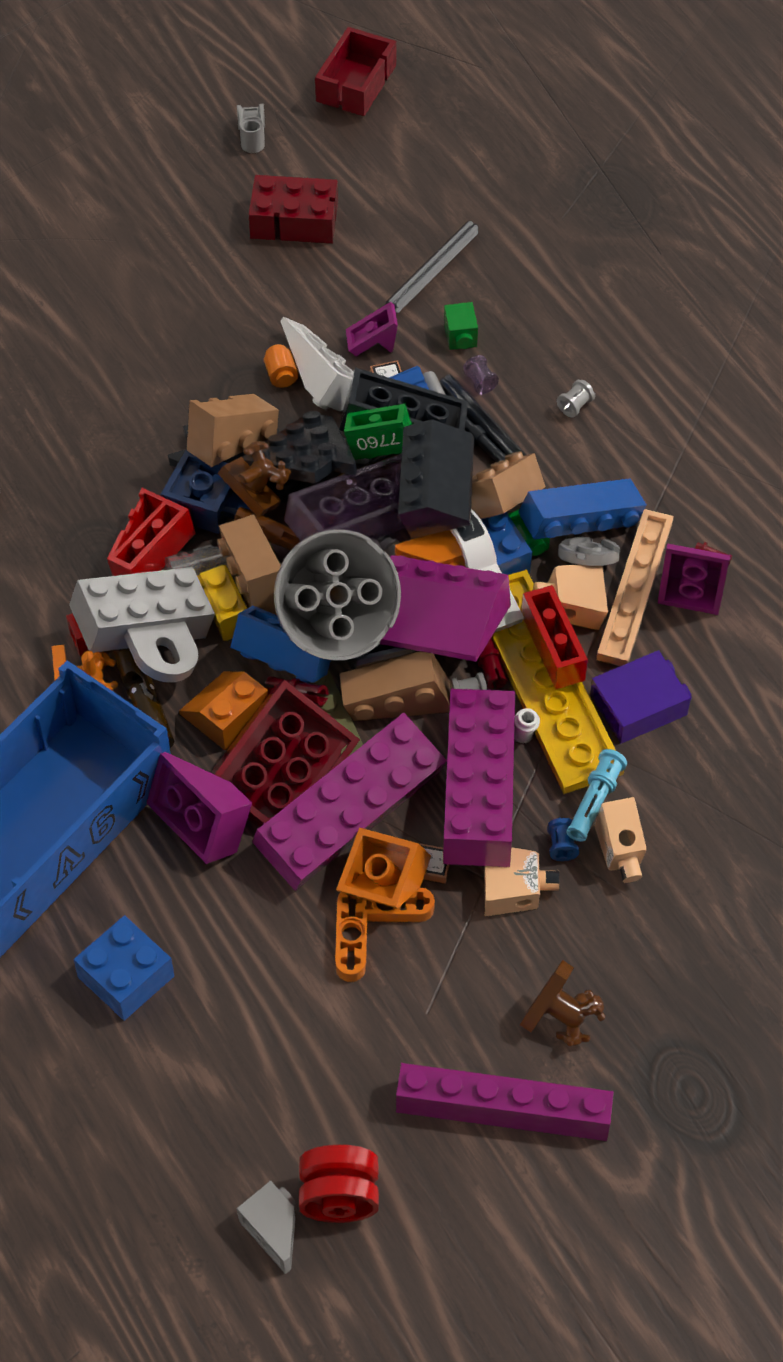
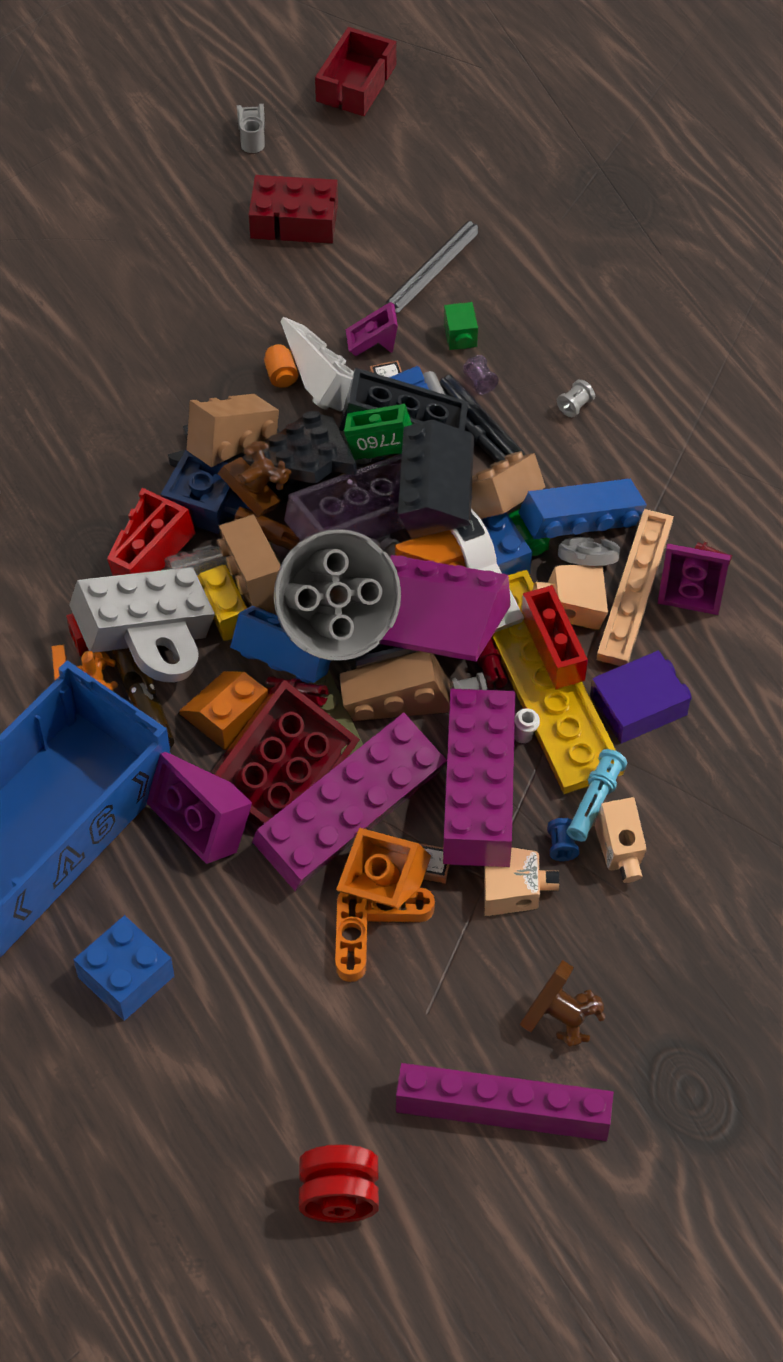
light grey slope [237,1181,296,1274] -> none

